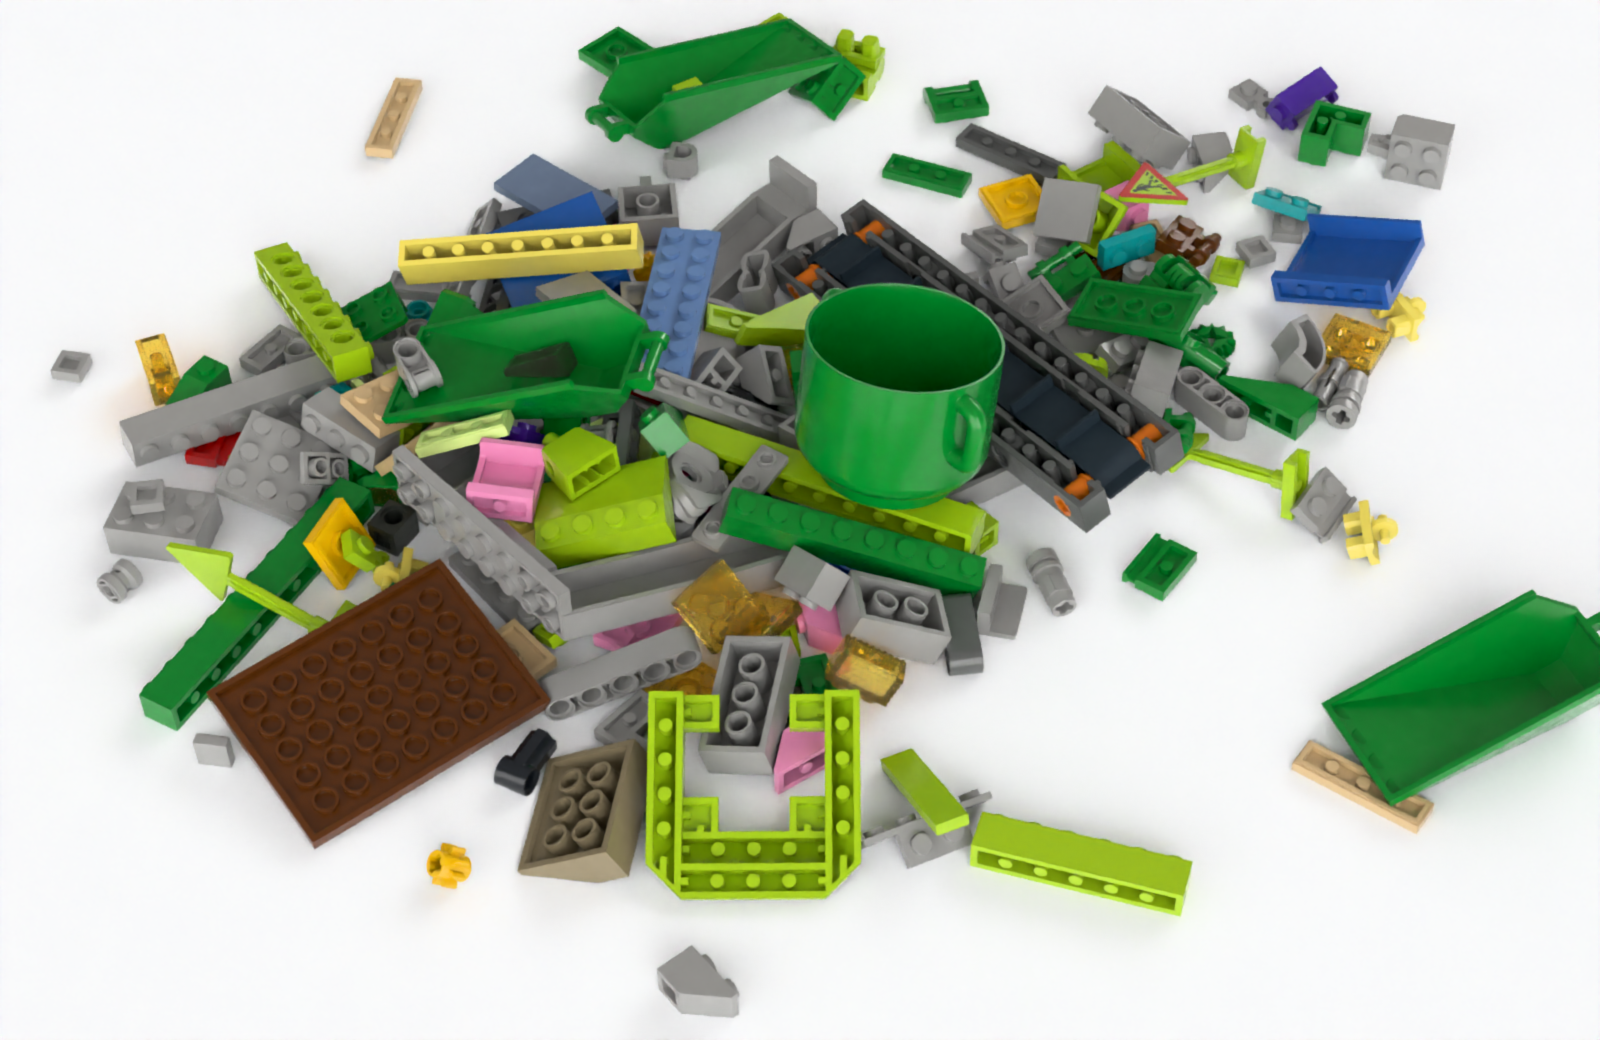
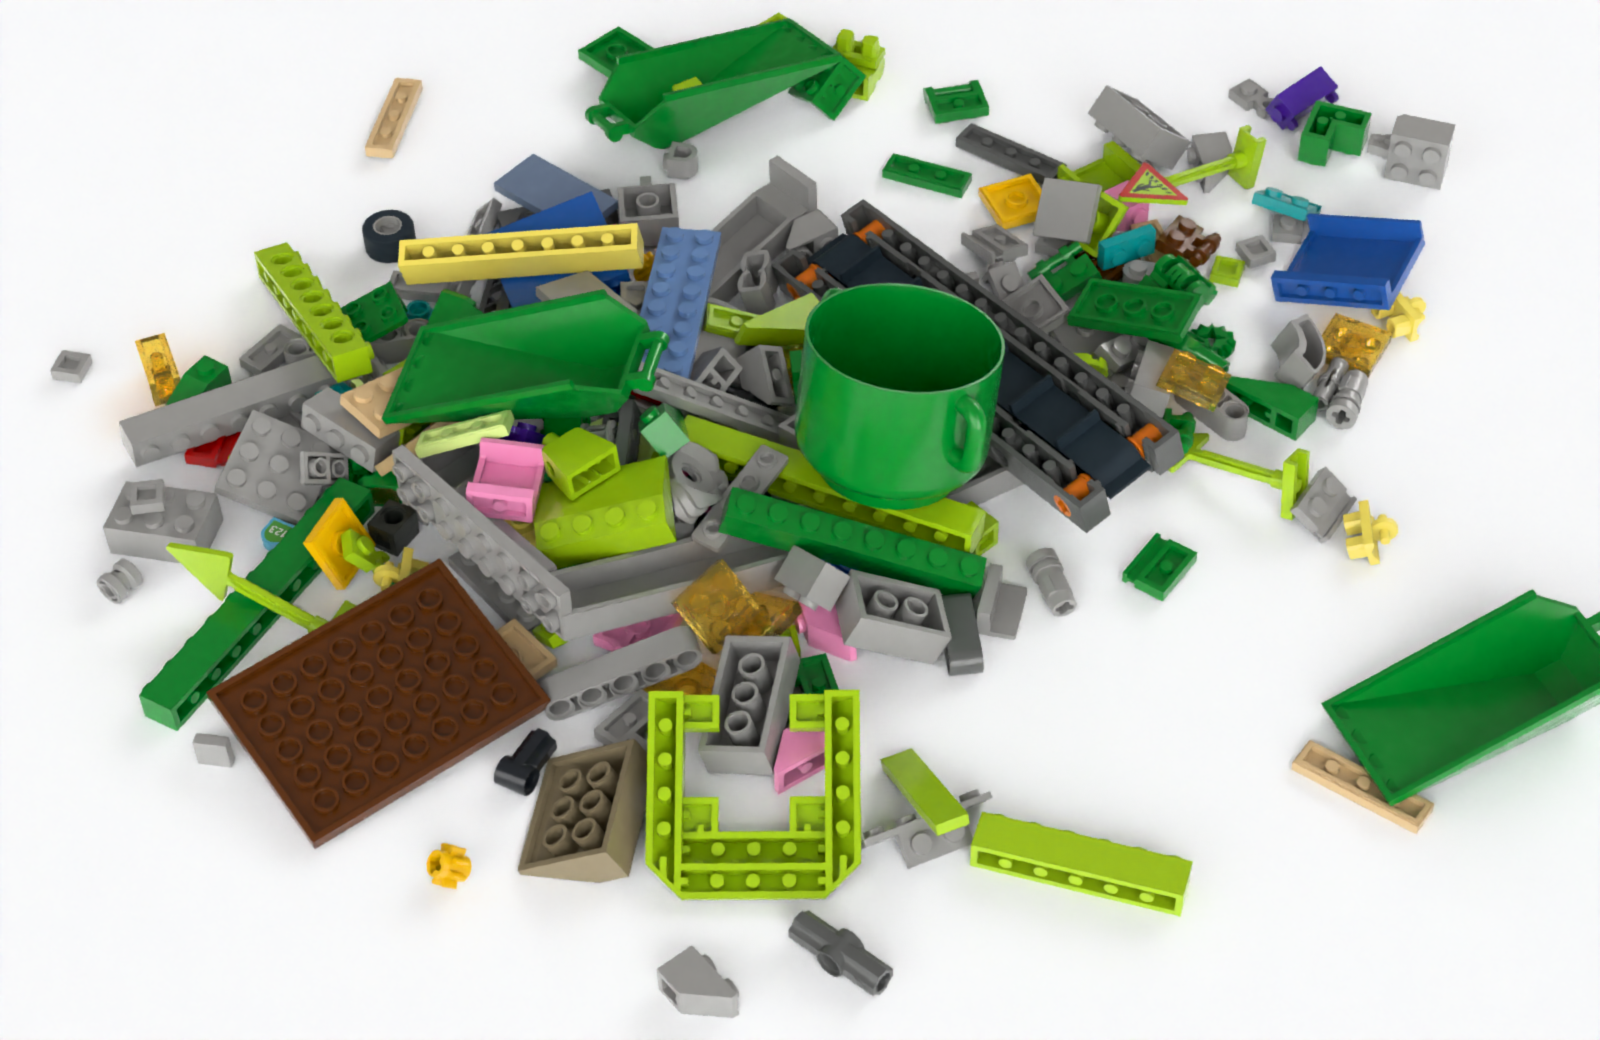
light grey piece [393,337,444,398] -> none
clear smoke slope [503,342,578,378] -> none
clear yellow brick [825,634,906,707] -> none
none -> tile [261,517,294,551]
none -> black wheel [362,209,416,264]
none -> dark grey piece [788,910,893,996]
none -> clear yellow plate [1156,349,1232,412]

